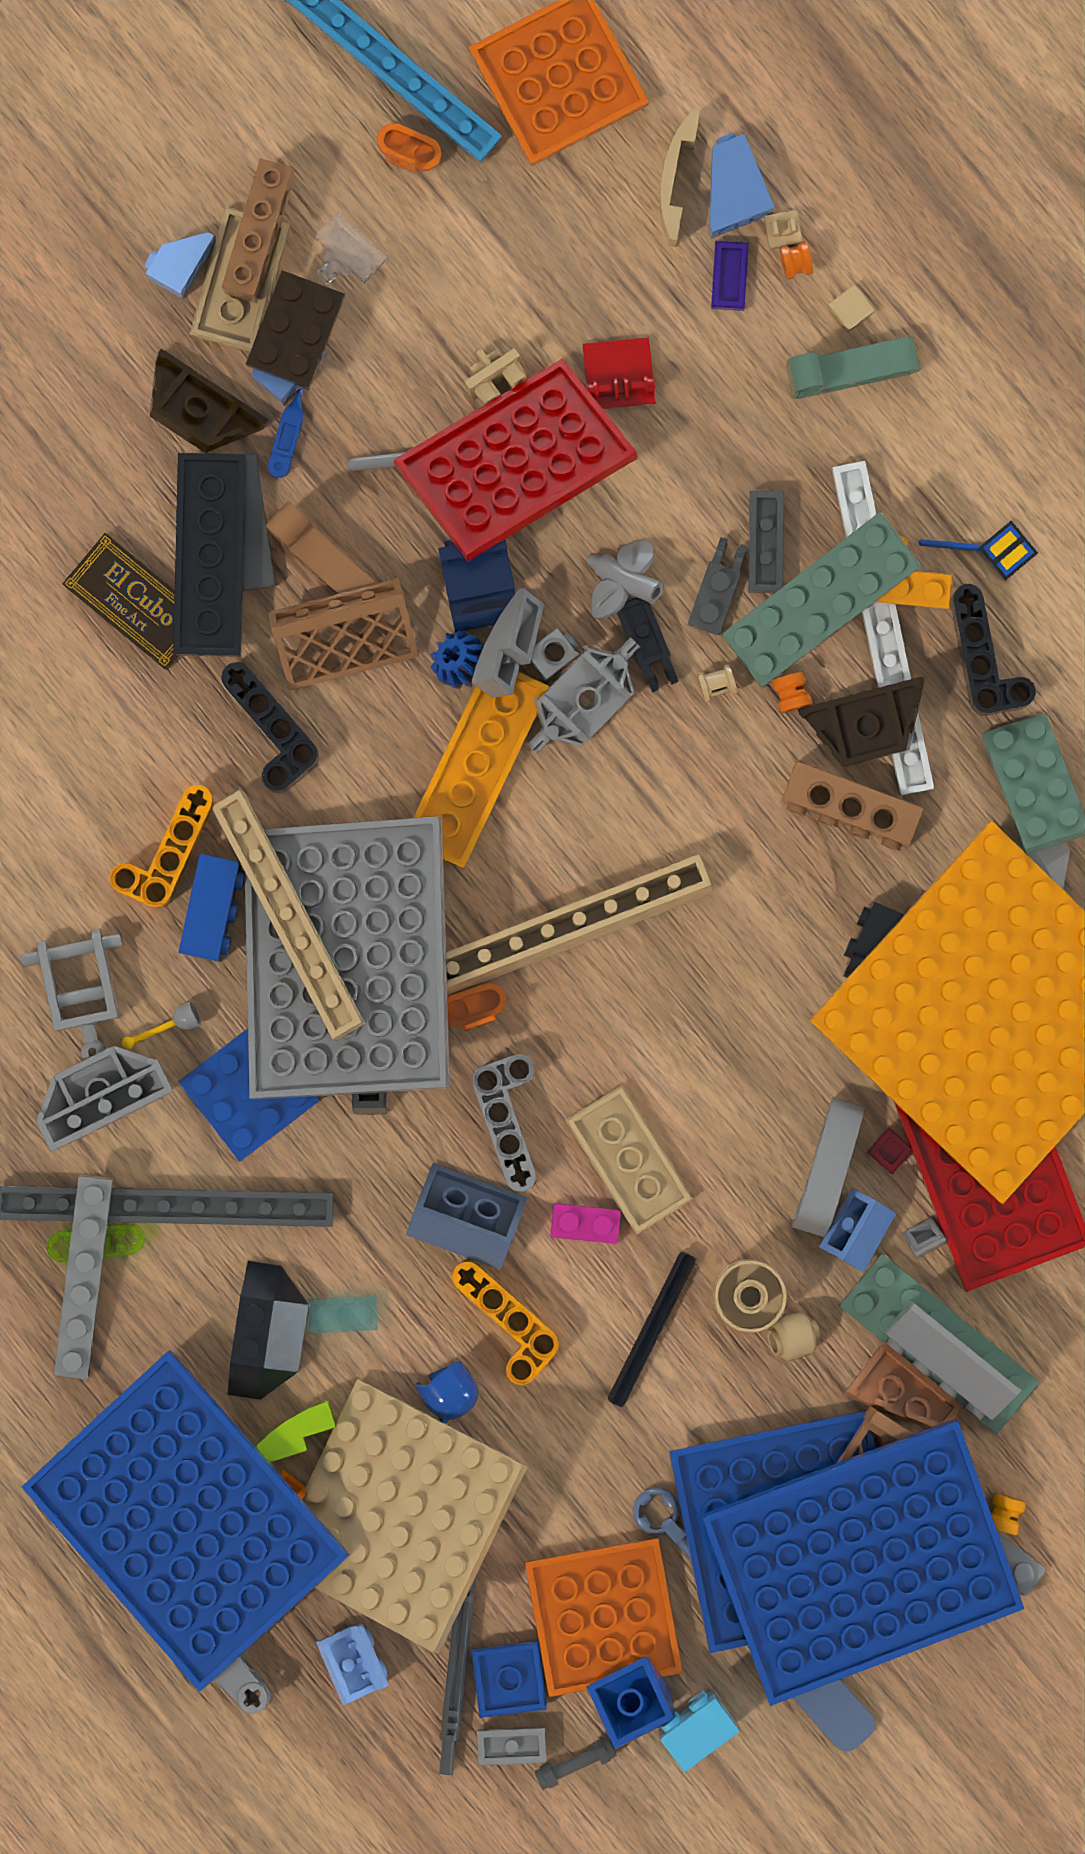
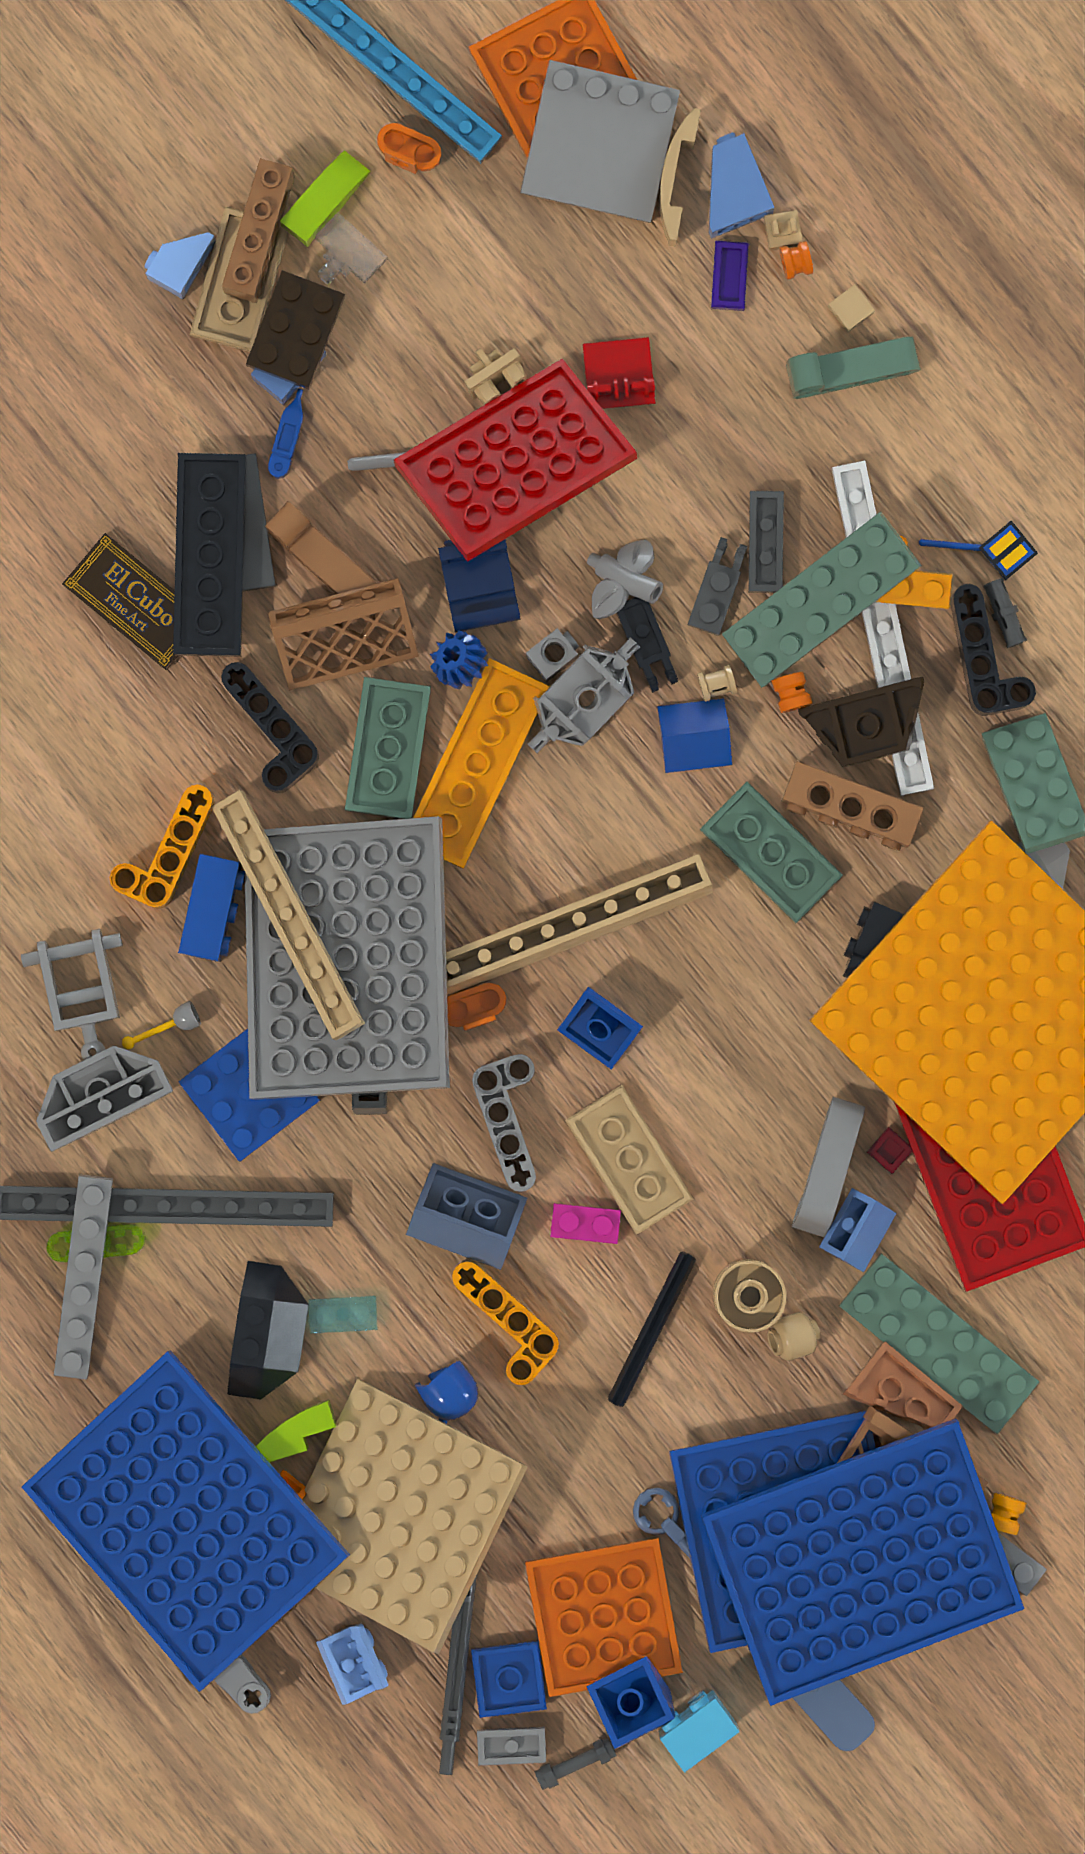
dark brown wing [149,348,269,453] -> none
light grey slope [471,588,544,698] -> none
light grey slope [883,1301,1022,1420] -> none
light grey slope [903,1217,946,1259] -> none
none -> lime slope [280,150,371,247]
none -> sand green plate [345,677,431,819]
none -> light grey plate [520,60,680,223]
none -> blue slope [557,987,643,1070]
none -> blue slope [657,698,732,773]
none -> sand green tile [700,782,843,923]
none -> dark grey pin [983,578,1027,648]

